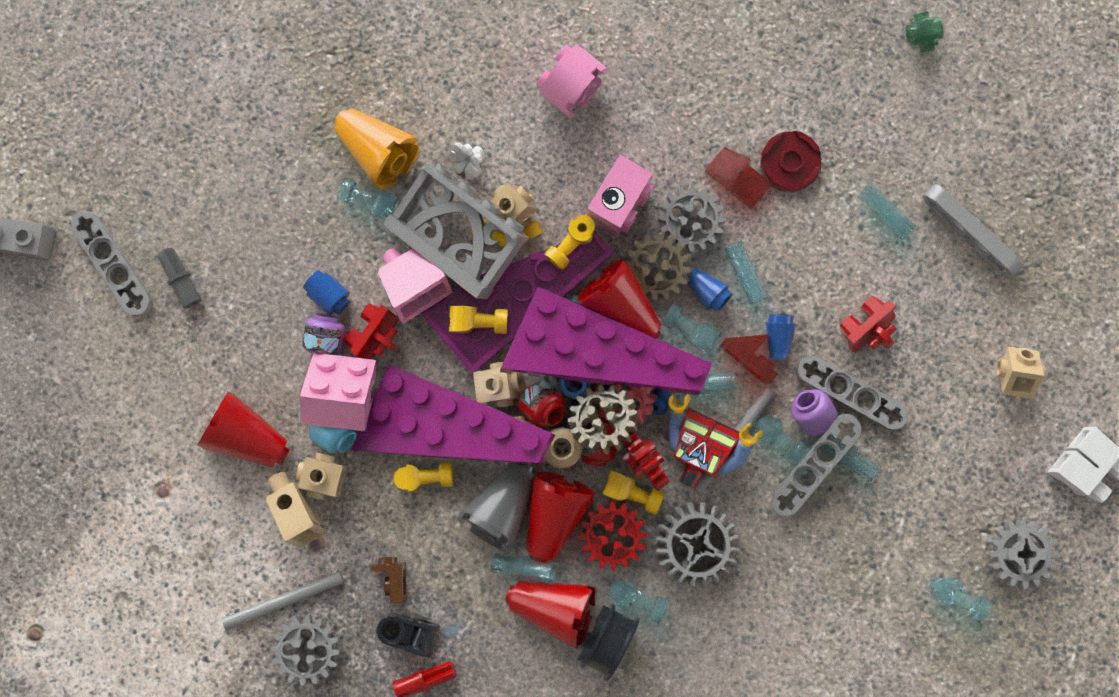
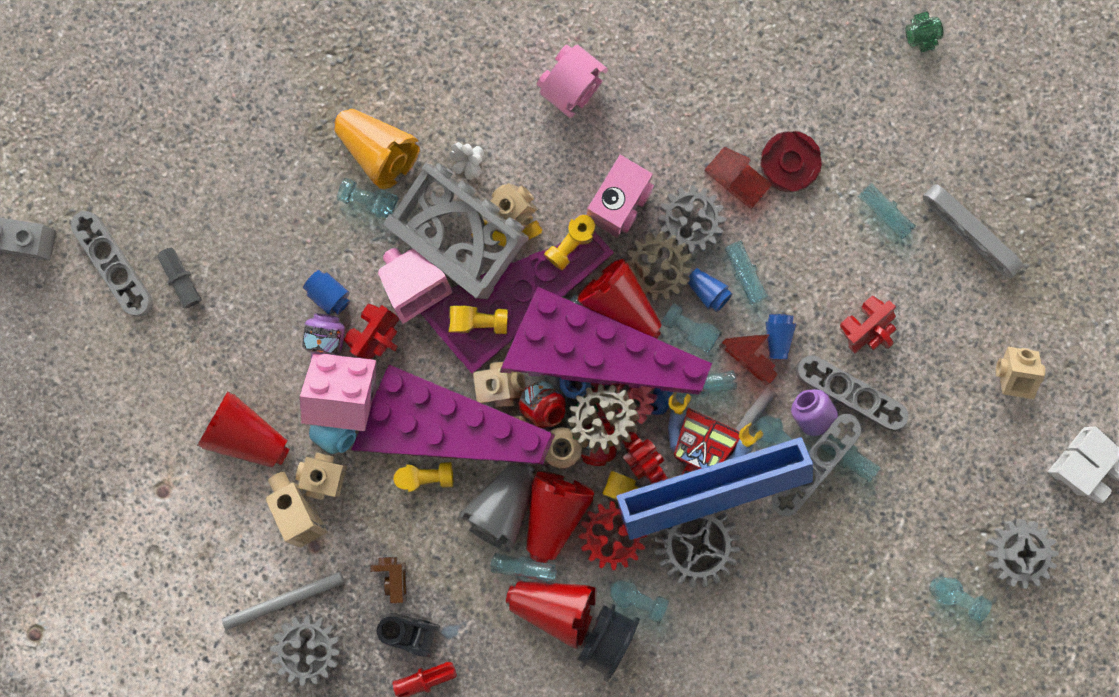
none -> blue brick [617,437,813,540]

